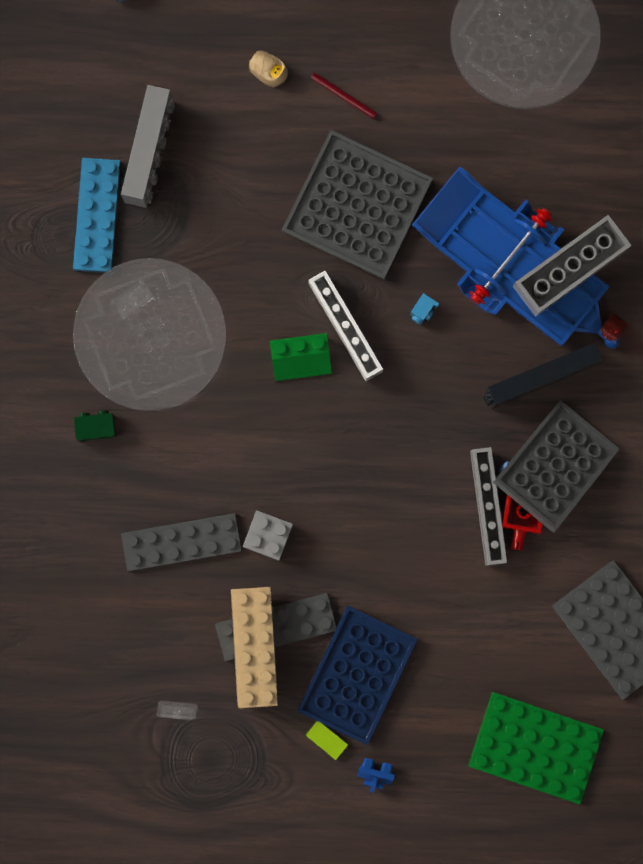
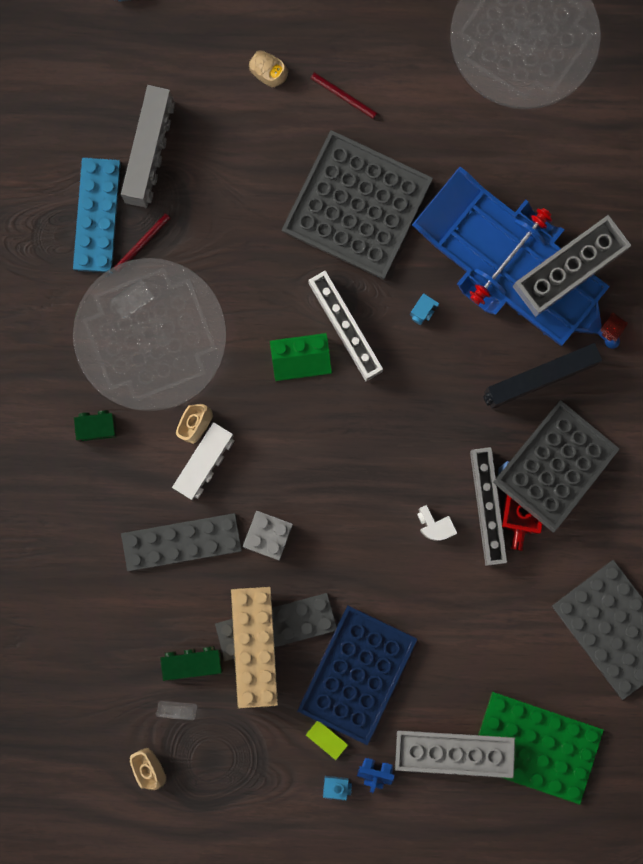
none -> dark red bar [113,213,171,273]
none -> tan piece [130,748,166,790]
none -> dark green brick [160,646,222,681]
none -> white brick [172,422,234,501]
none -> tan piece [176,404,213,444]
none -> dark azure brick [323,776,352,800]
none -> light grey plate [395,731,515,778]
none -> white brick [417,505,457,541]

